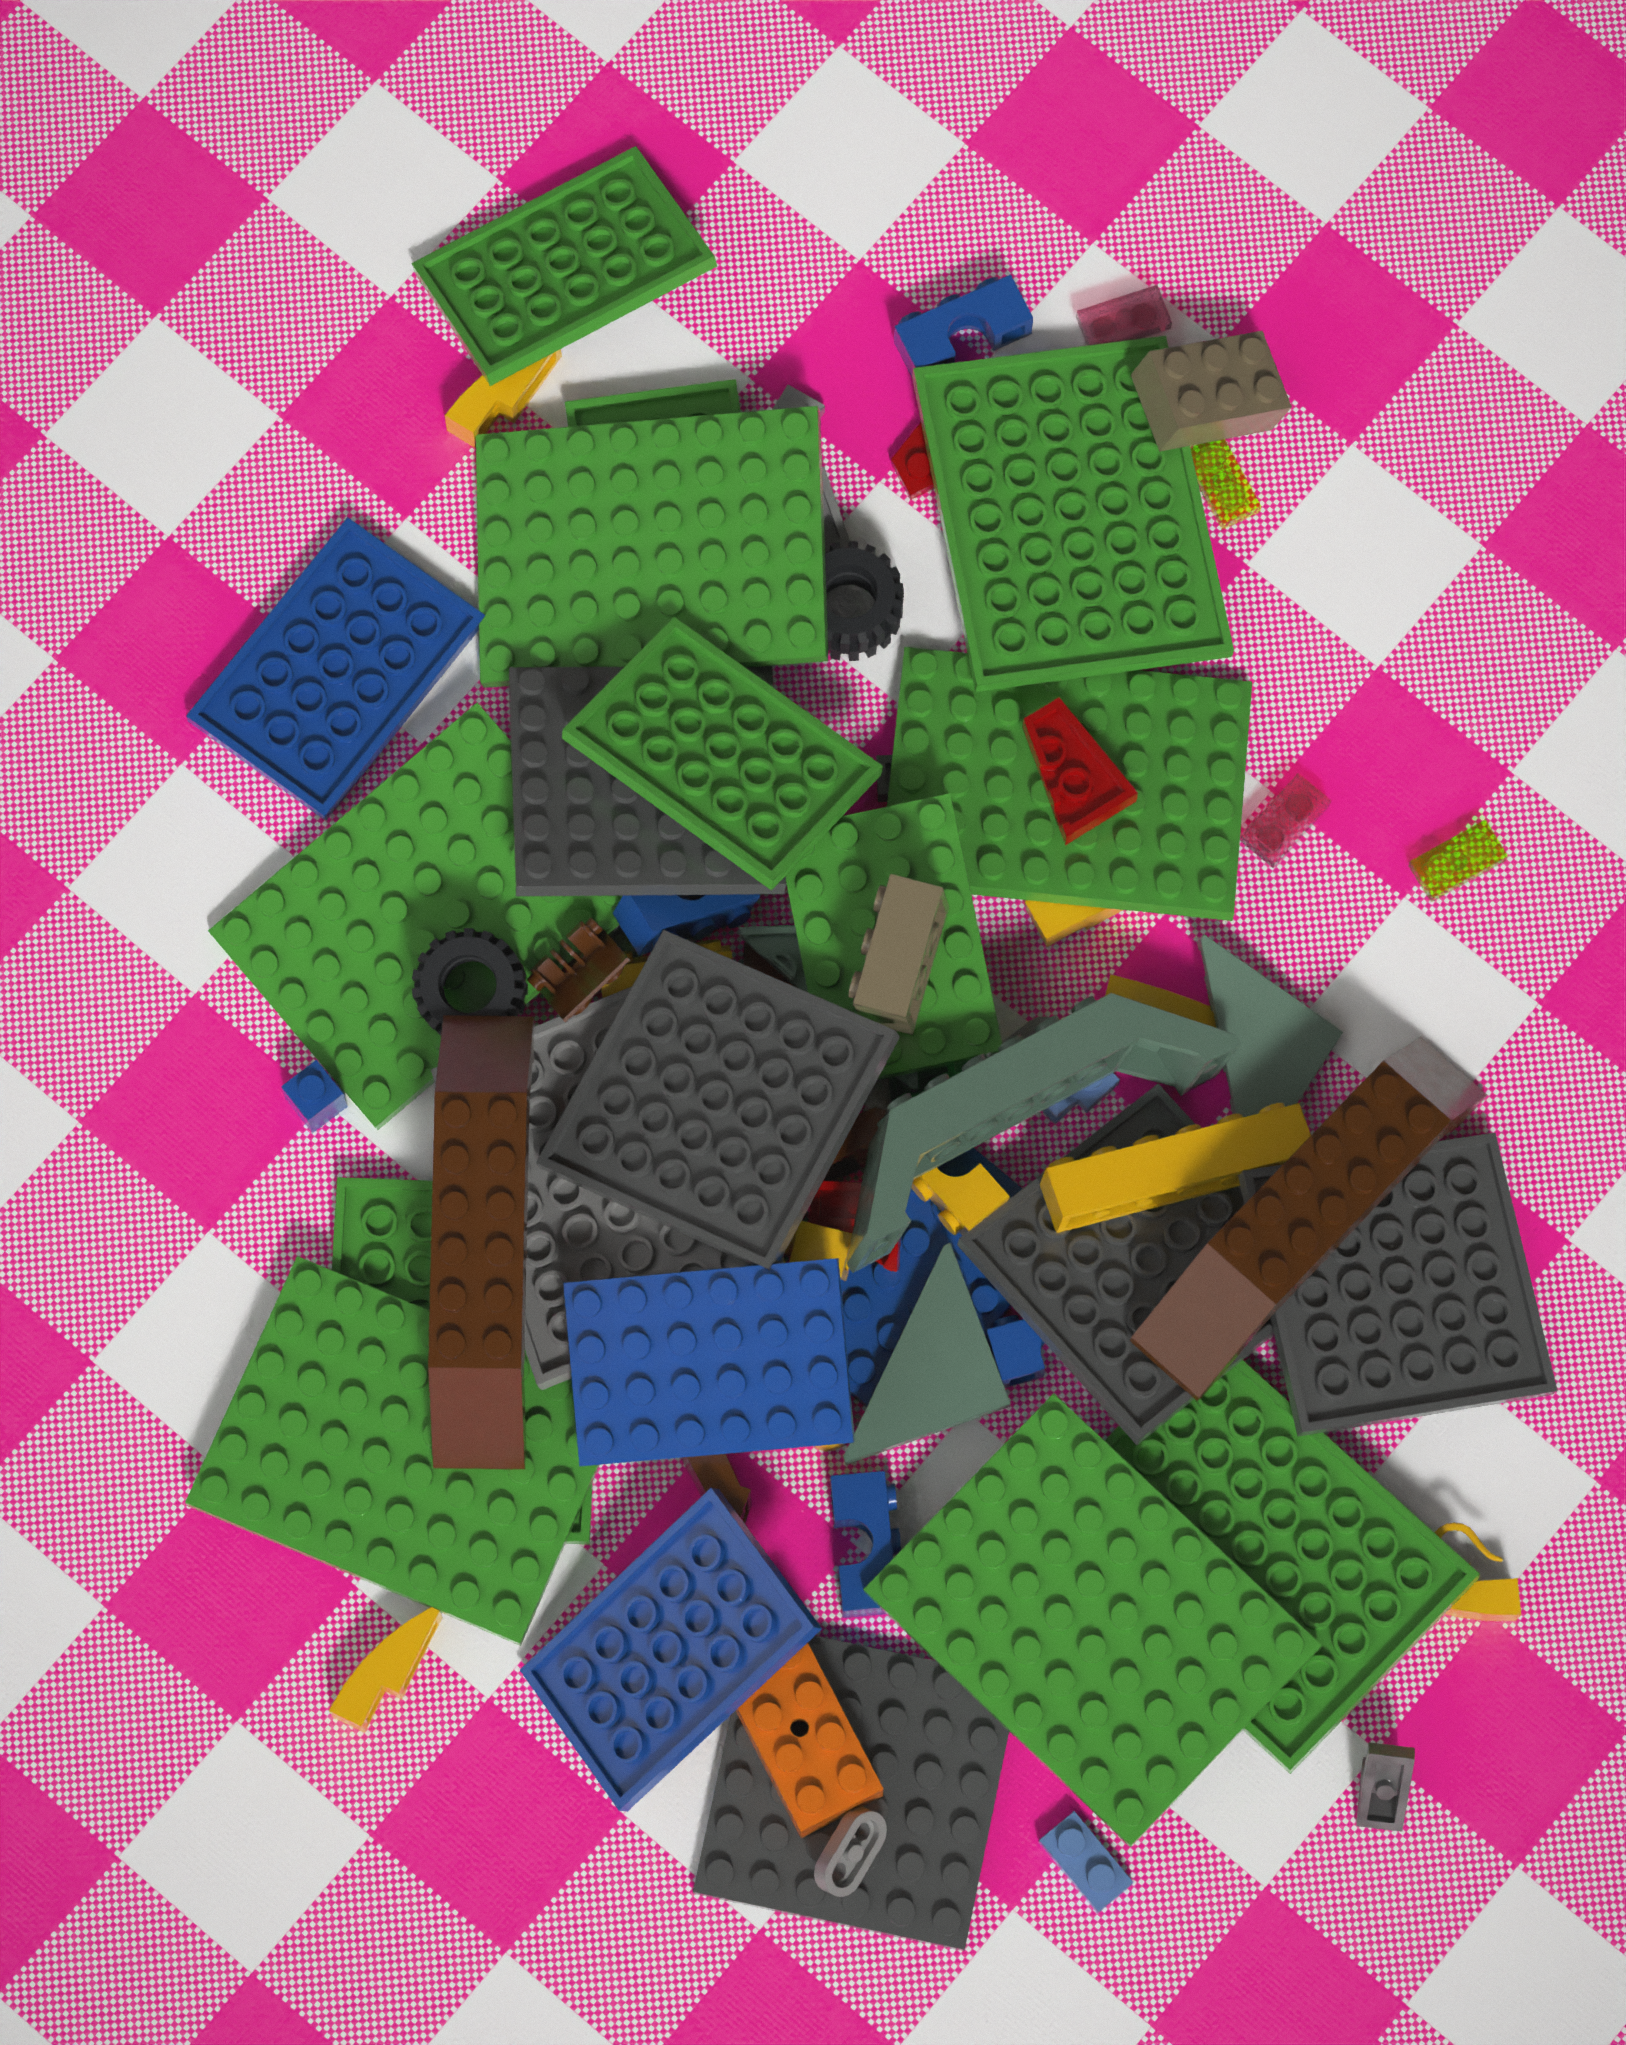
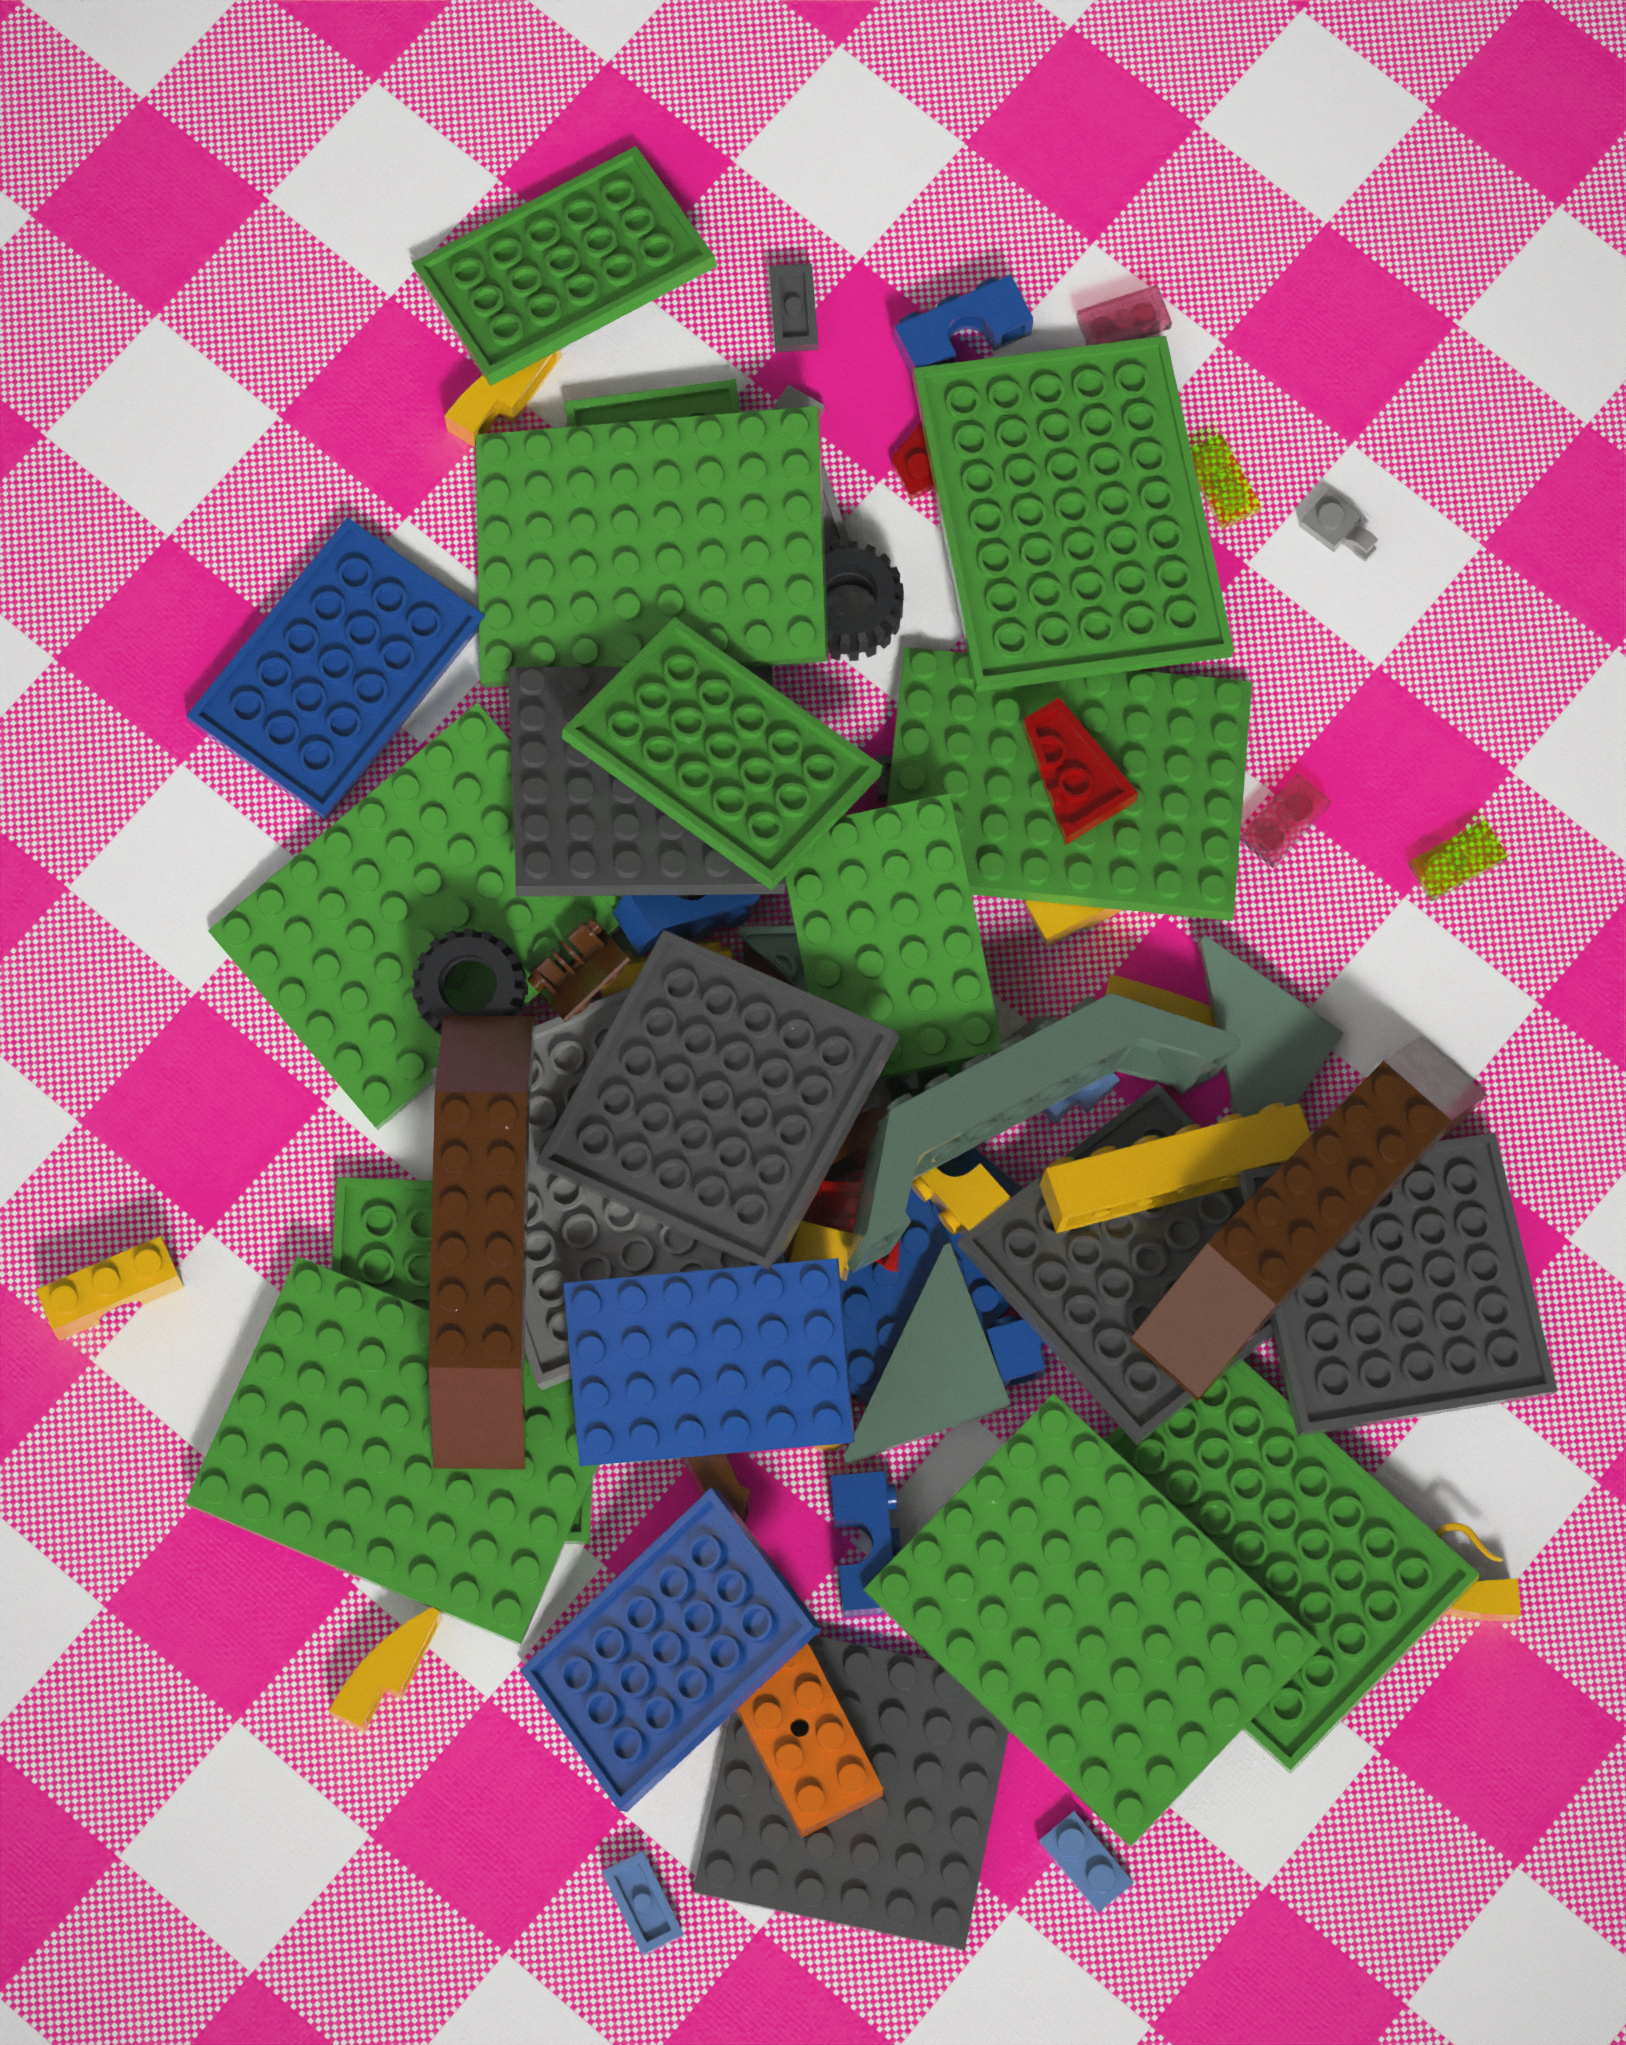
blue brick [281,1060,348,1134] -> none
light grey plate [814,1807,887,1897] -> none
dark tan brick [849,874,949,1035] -> none
dark tan brick [1131,331,1292,452] -> none
flat silver slope [1356,1742,1415,1832] -> none
none -> yellow arch [35,1236,184,1341]
none -> medium blue plate [601,1851,684,1957]
none -> dark grey plate [769,263,818,353]
none -> light grey plate [1300,490,1378,562]

